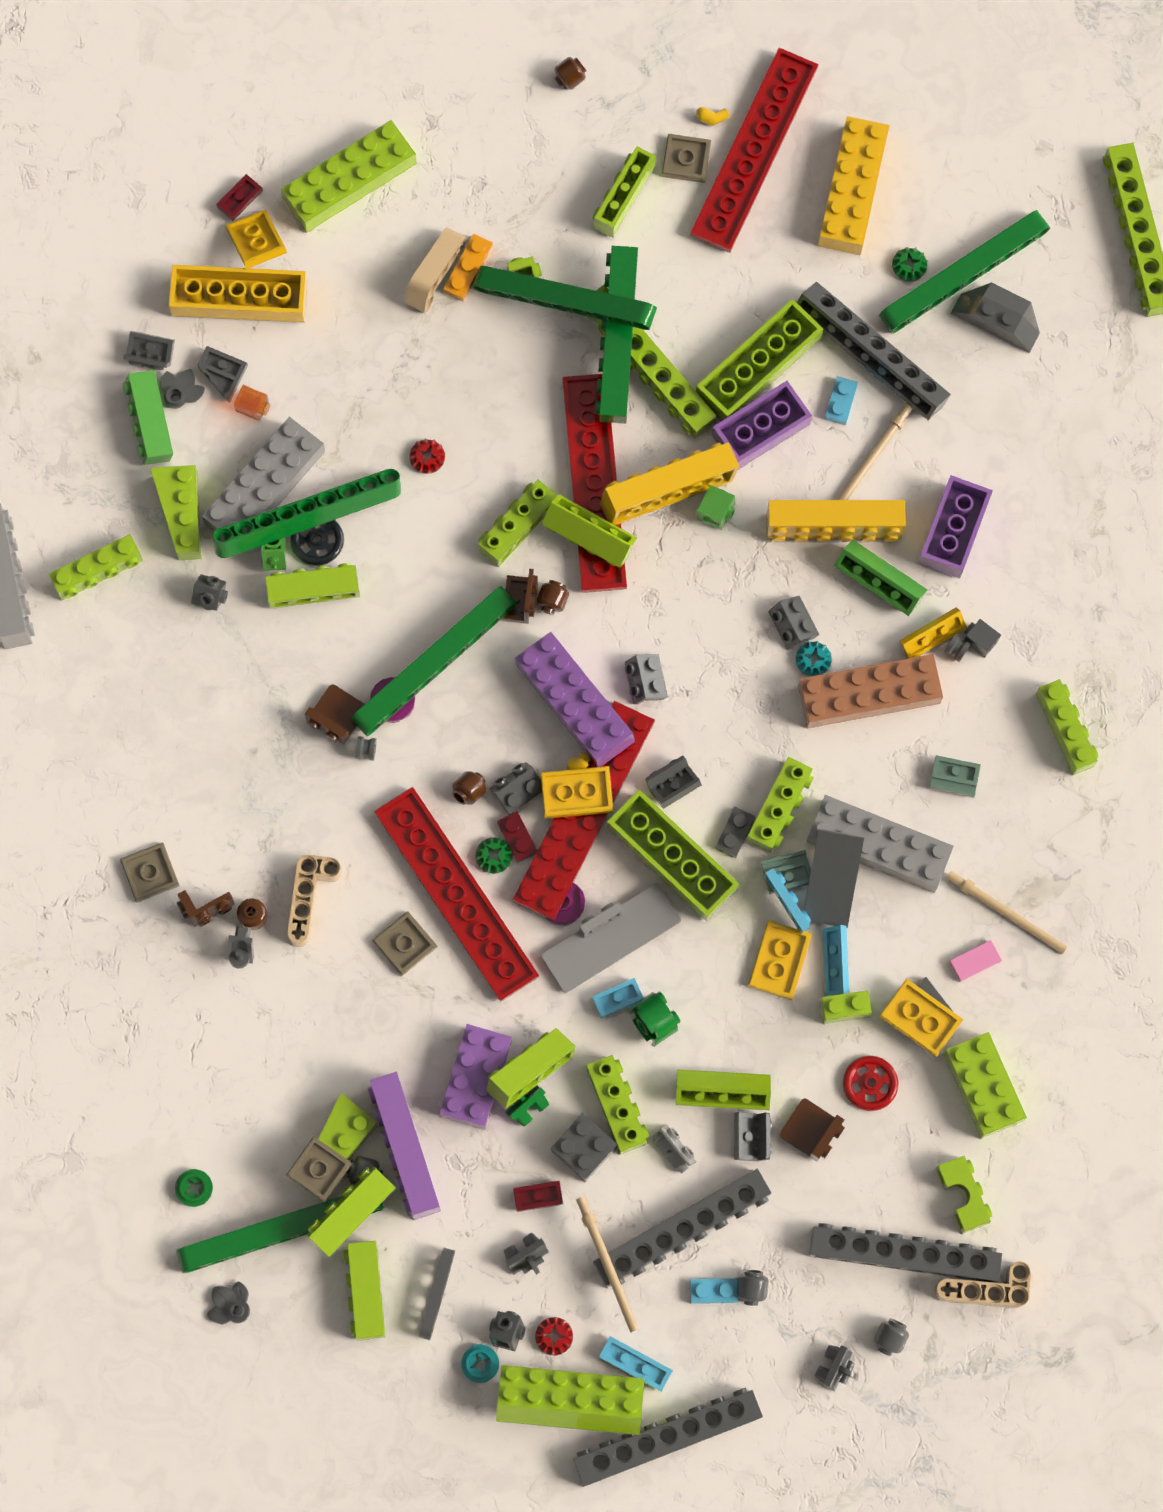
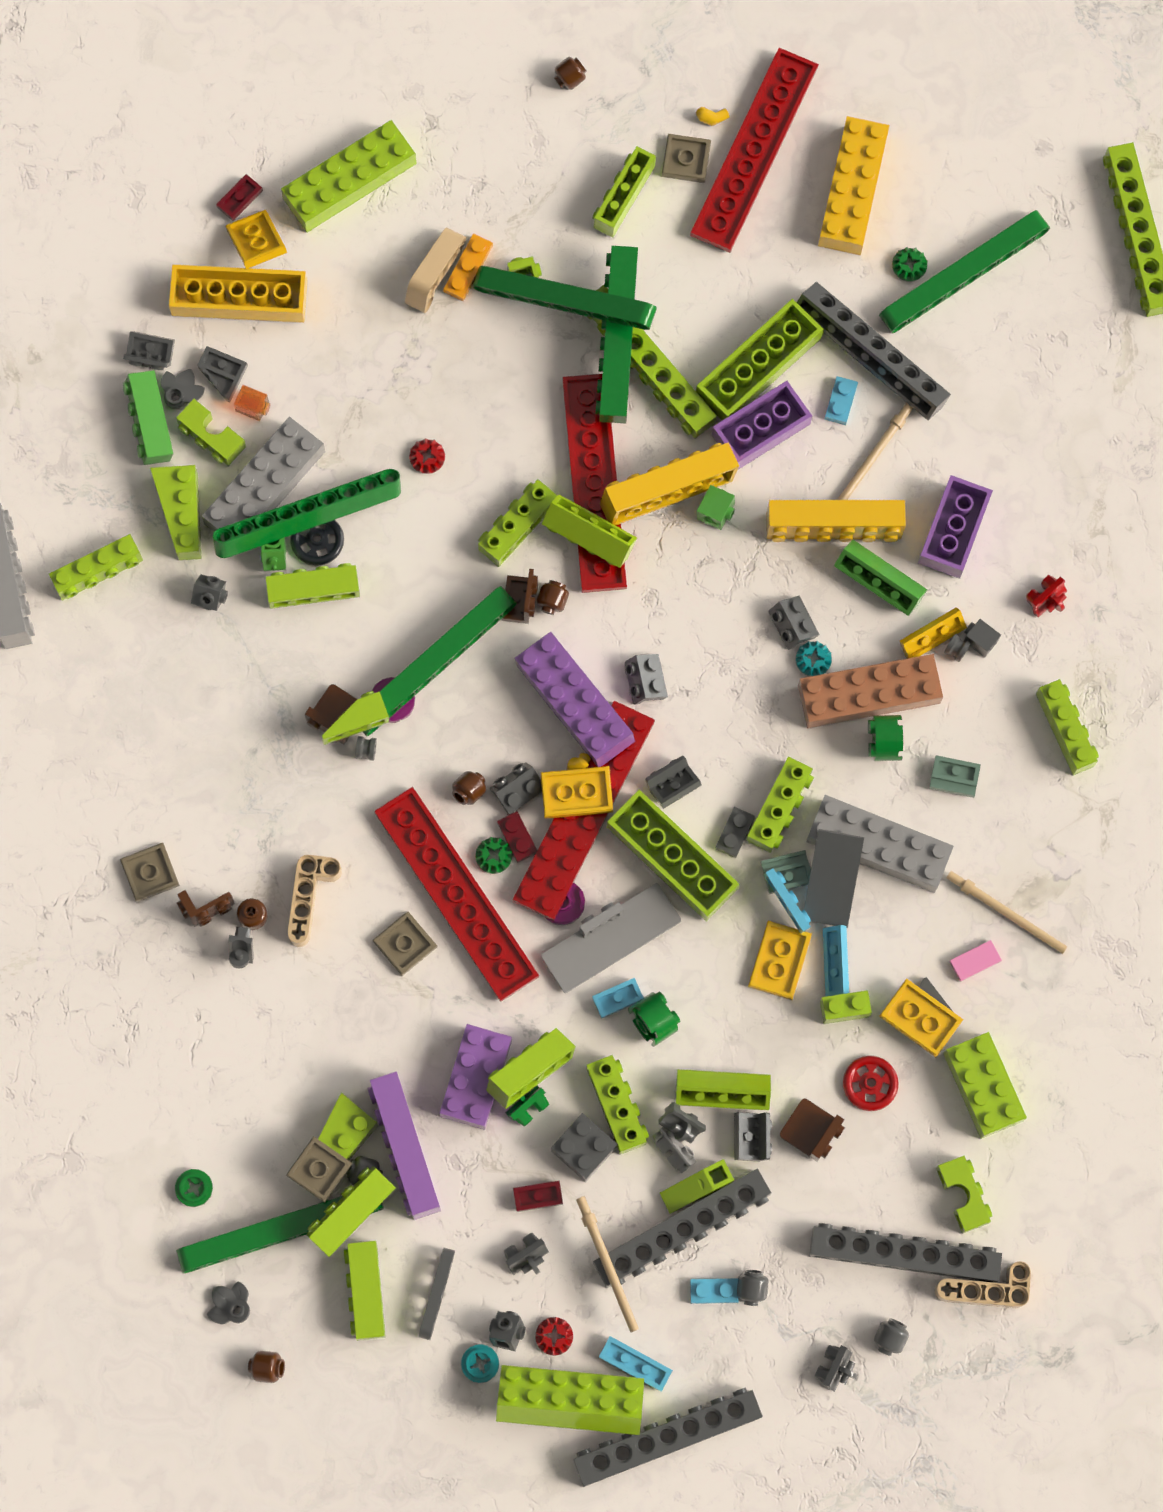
dark grey wedge [951,282,1040,353] -> none
none -> lime arch [176,399,246,466]
none -> reddish brown head [248,1351,285,1383]
none -> lime slope [322,691,389,745]
none -> dark grey hips [658,1102,706,1144]
none -> lime slope [660,1159,734,1214]
none -> green brick [868,715,903,761]
none -> red hips [1026,575,1067,618]

